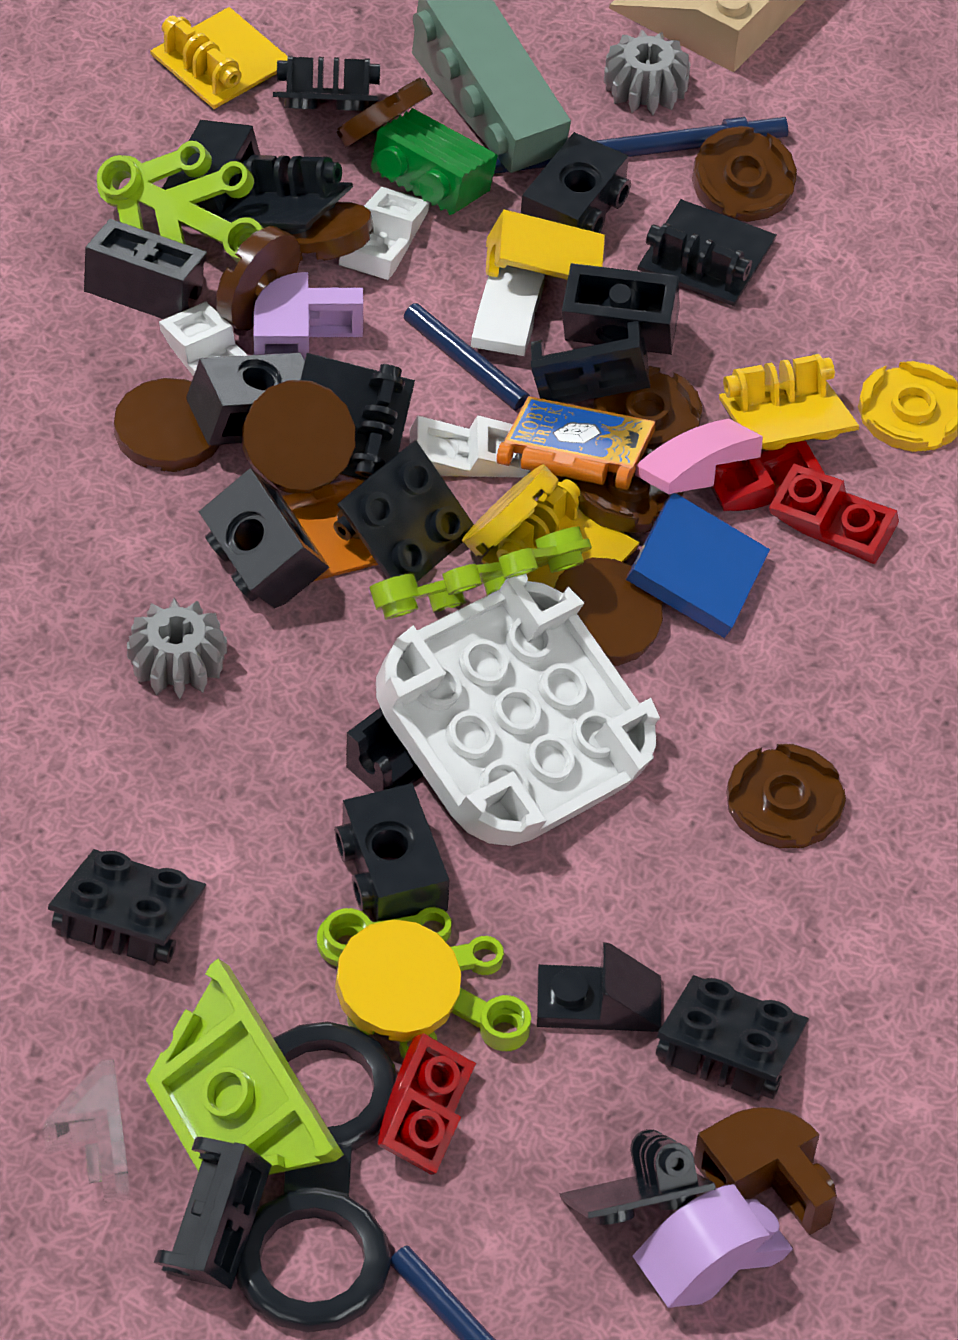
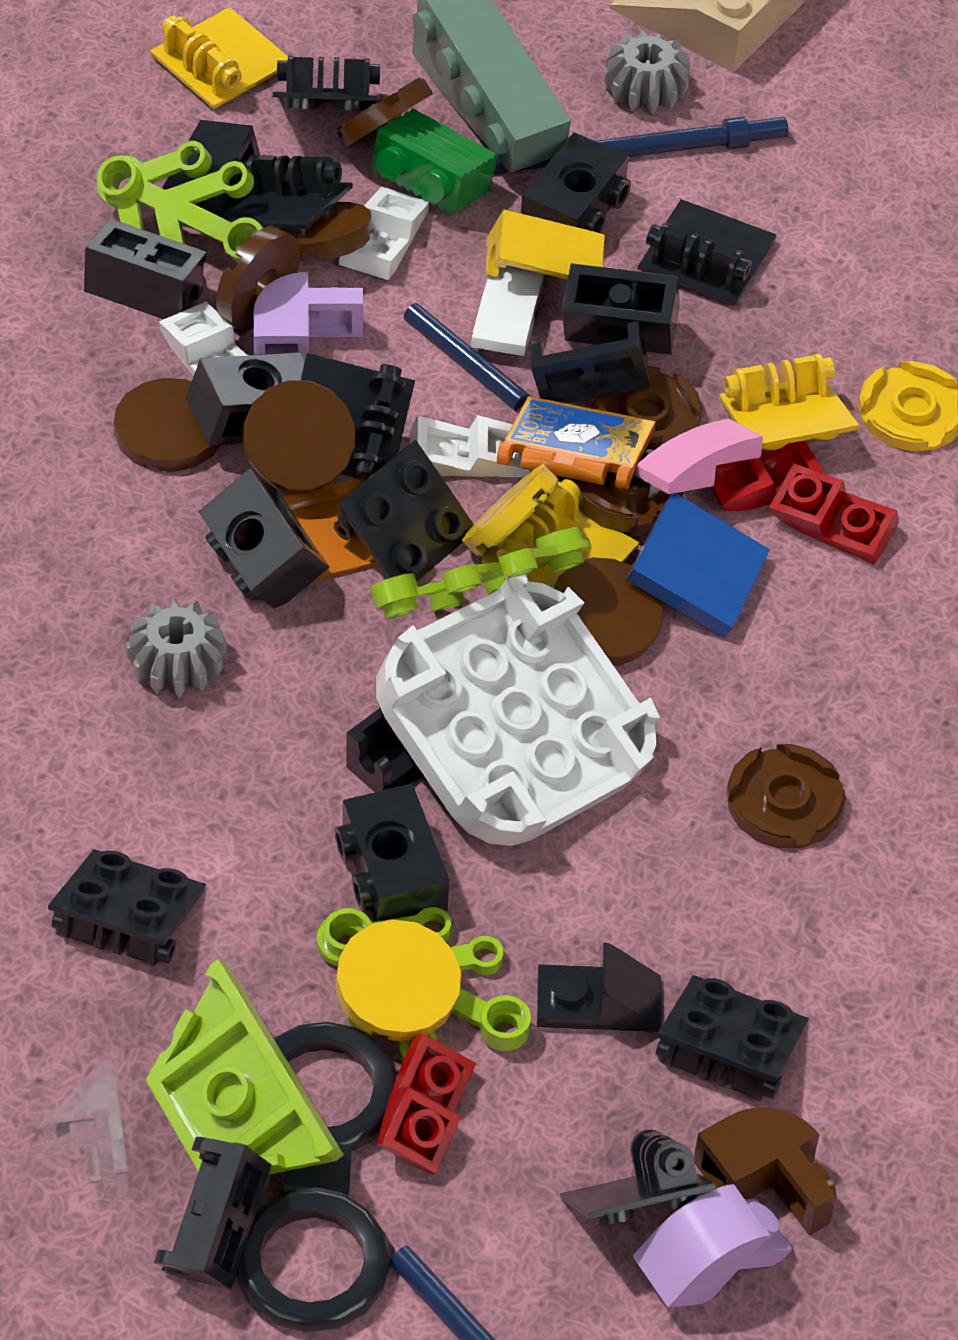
reddish brown tile [692,126,797,222] -> none

